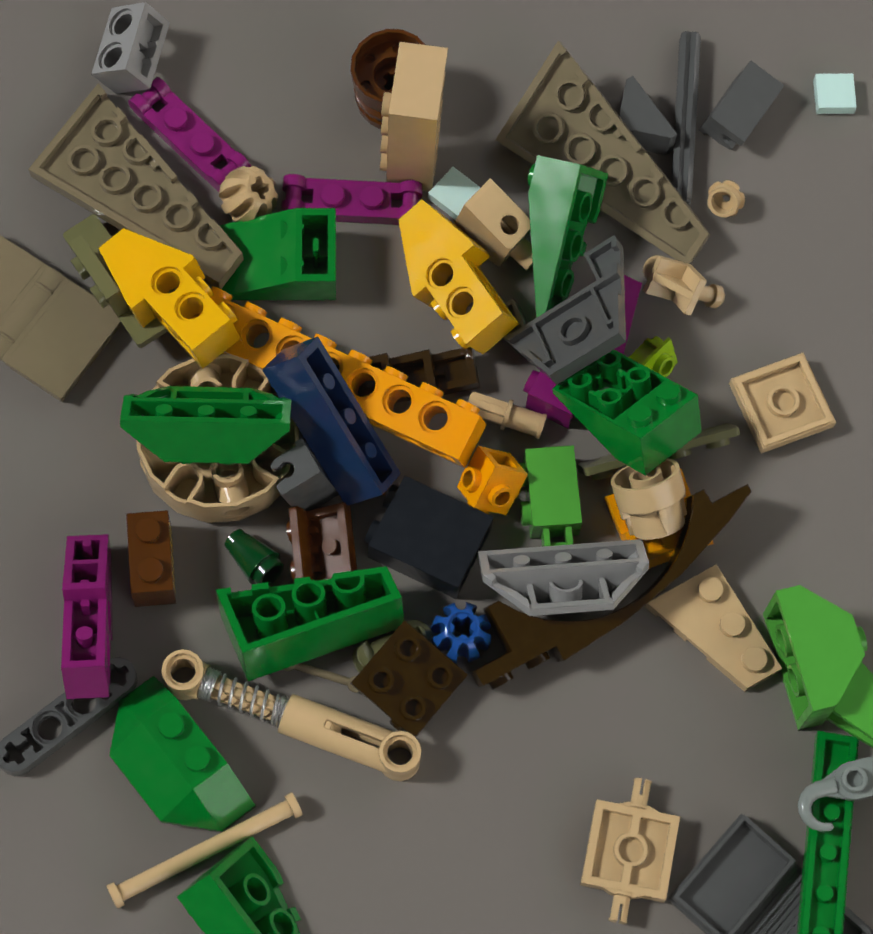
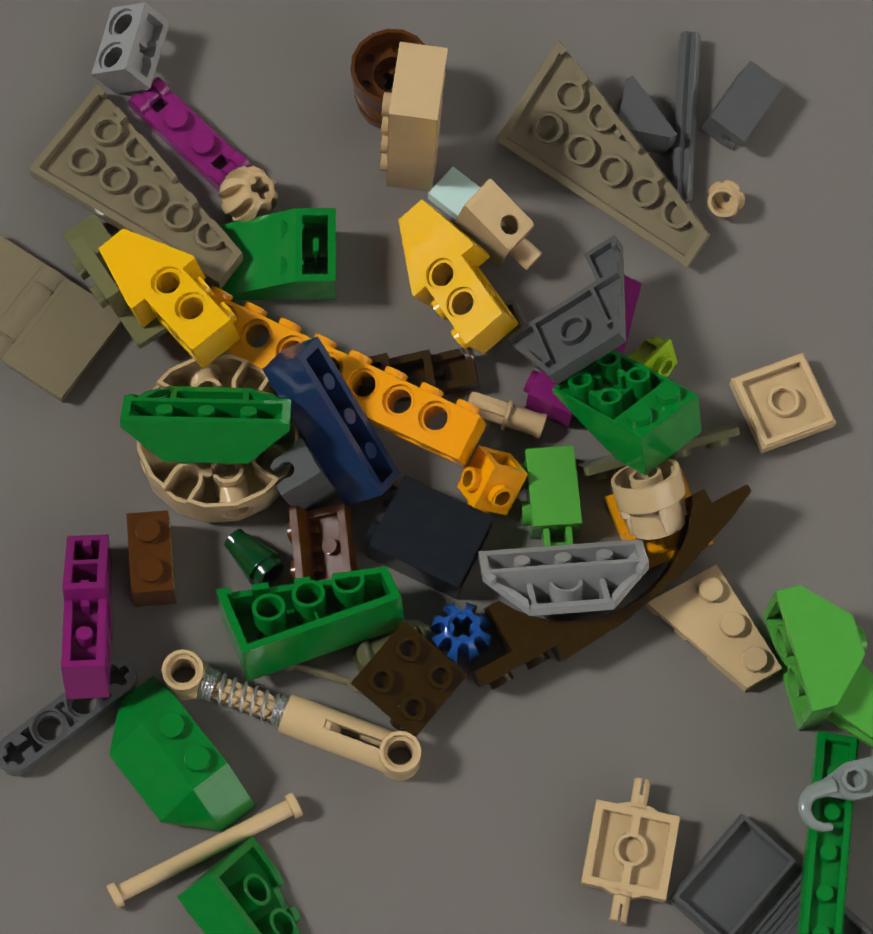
magenta plate [281,174,423,225] -> none
green wedge [528,155,609,318] -> none
tan piece [643,255,725,316] -> none
light aqua tile [813,73,857,114] -> none

